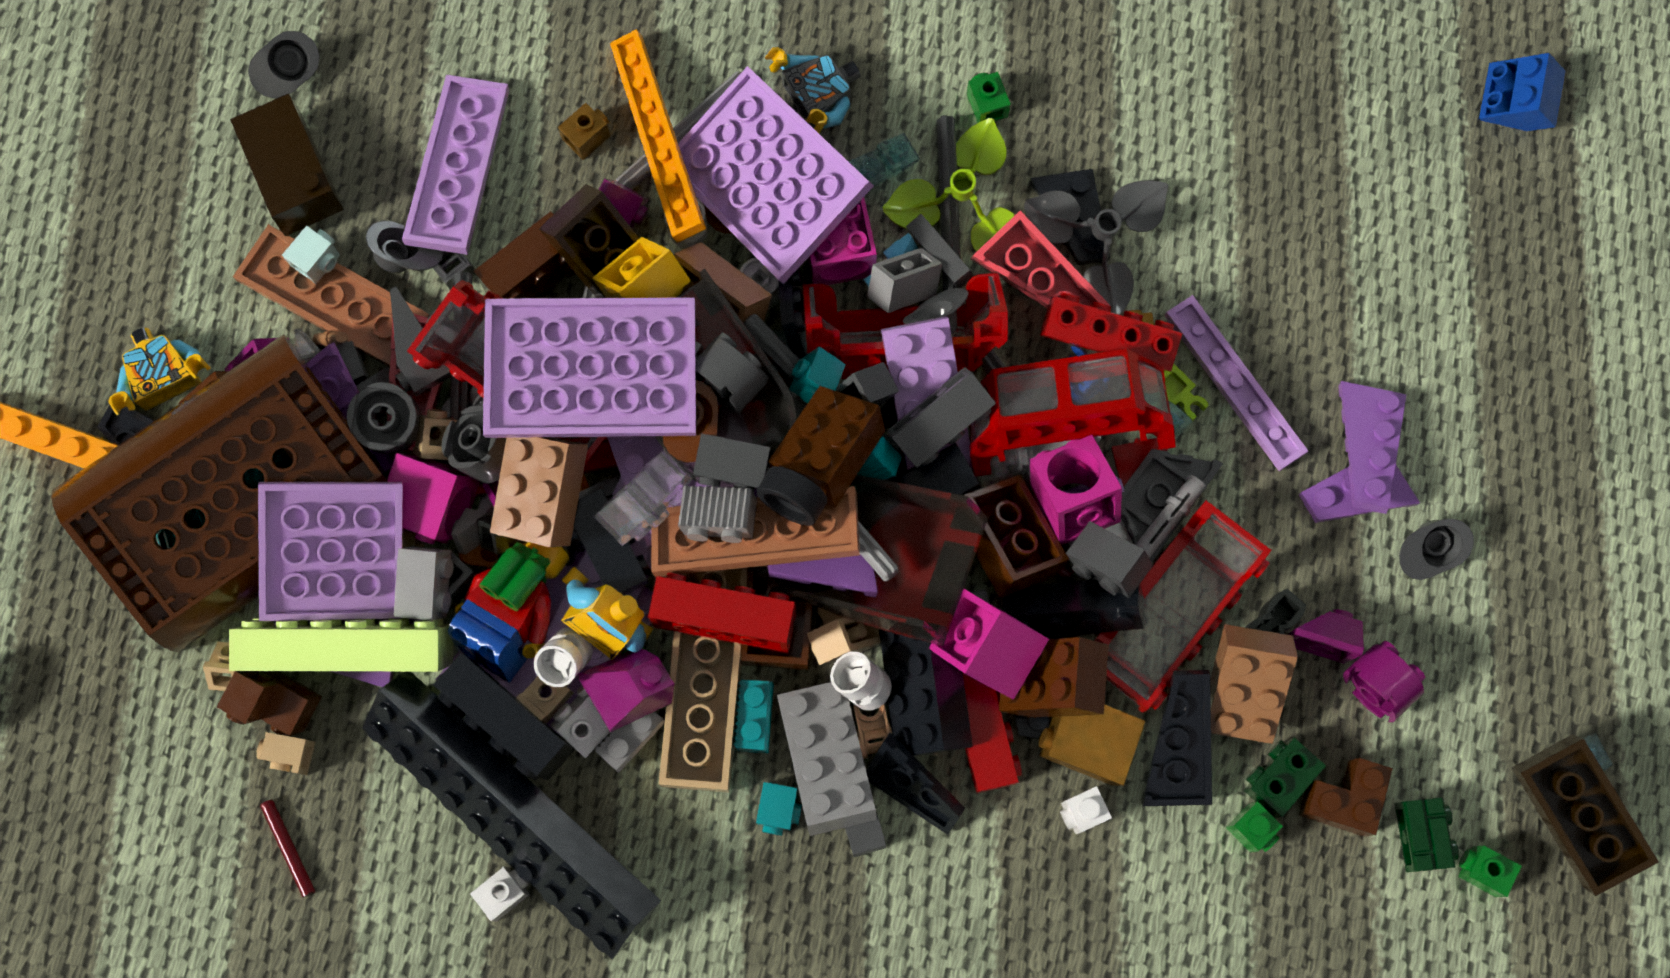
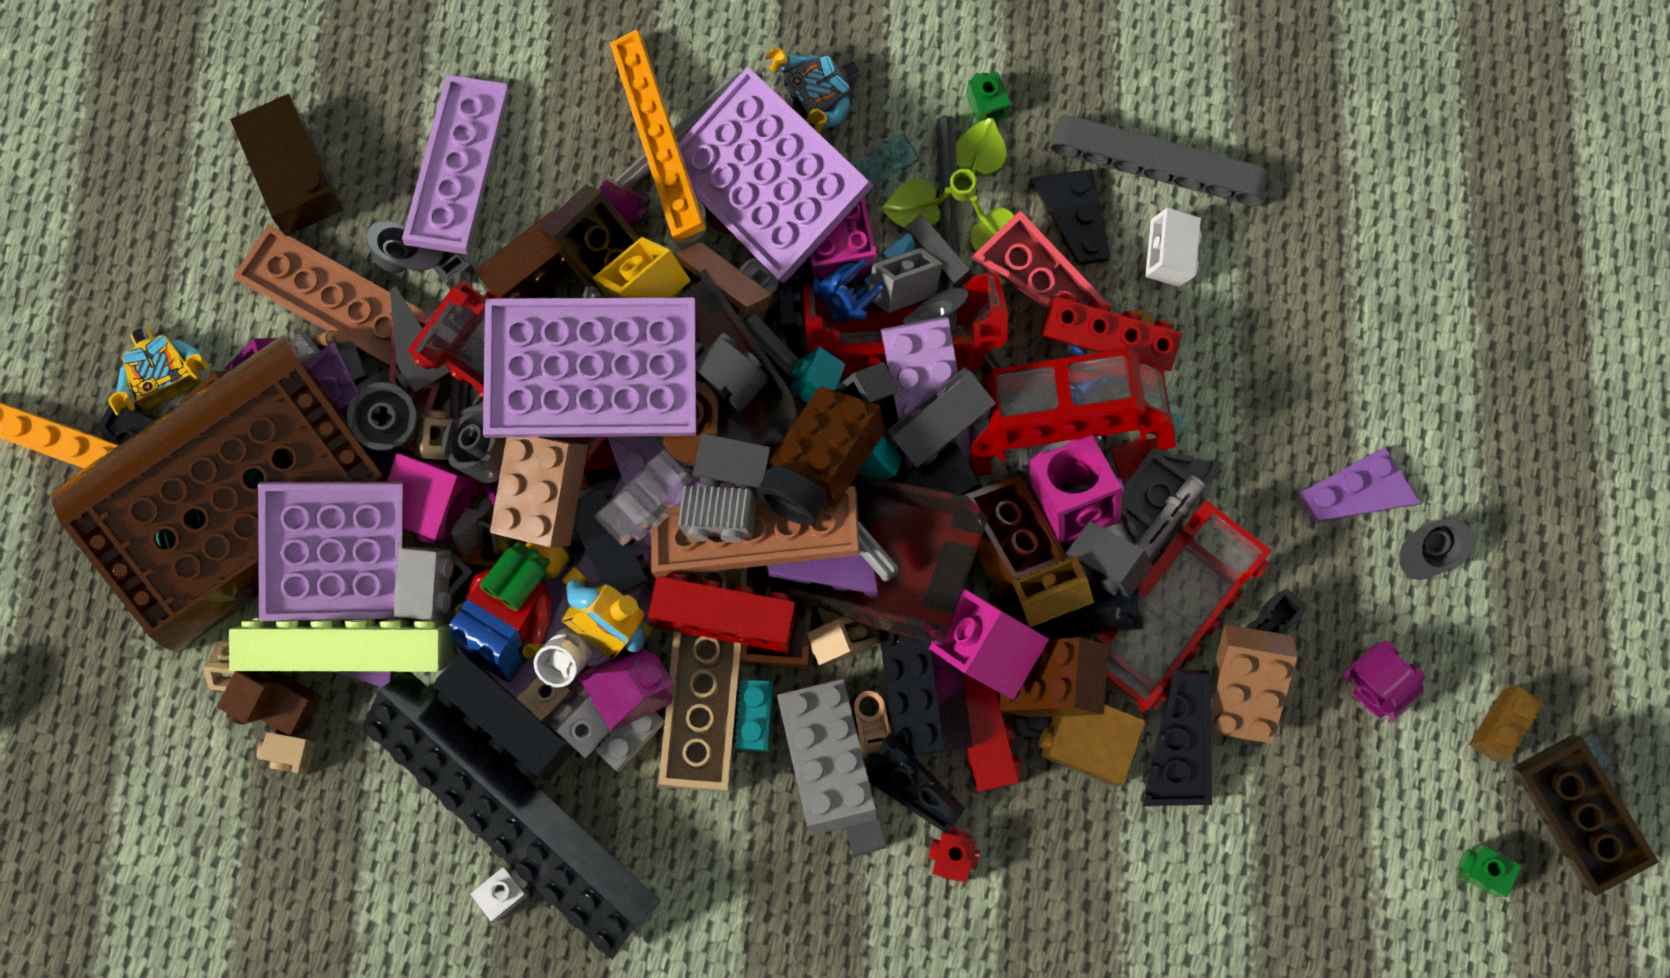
dark grey piece [248,31,320,99] -> none
dark red bar [260,799,316,898] -> none
light aqua brick [282,225,340,284] -> none
pearl gold brick [558,103,611,160] -> none
teal brick [756,782,802,836] -> none
white wheel [830,652,892,710] -> none
dark grey plant [1024,180,1168,315] -> none
white brick [1060,786,1112,834] -> none
lime plate [1156,364,1209,422] -> none
lavender plate [1165,295,1308,472] -> none
green brick [1226,801,1283,853] -> none
dark green brick [1244,738,1326,819] -> none
magenta slope [1286,609,1364,664] -> none
reddish brown brick [1299,758,1393,837] -> none
medium lavender wing [1339,381,1407,514] -> none
dark green brick [1394,798,1459,873] -> none
blue slope [1479,53,1566,131] -> none
none -> blue piece [813,259,883,323]
none -> red brick [928,828,980,883]
none -> pearl gold brick [1012,556,1094,627]
none -> dark grey beam [1050,115,1269,206]
none -> white brick [1145,207,1202,287]
none -> pearl gold brick [1469,685,1544,762]

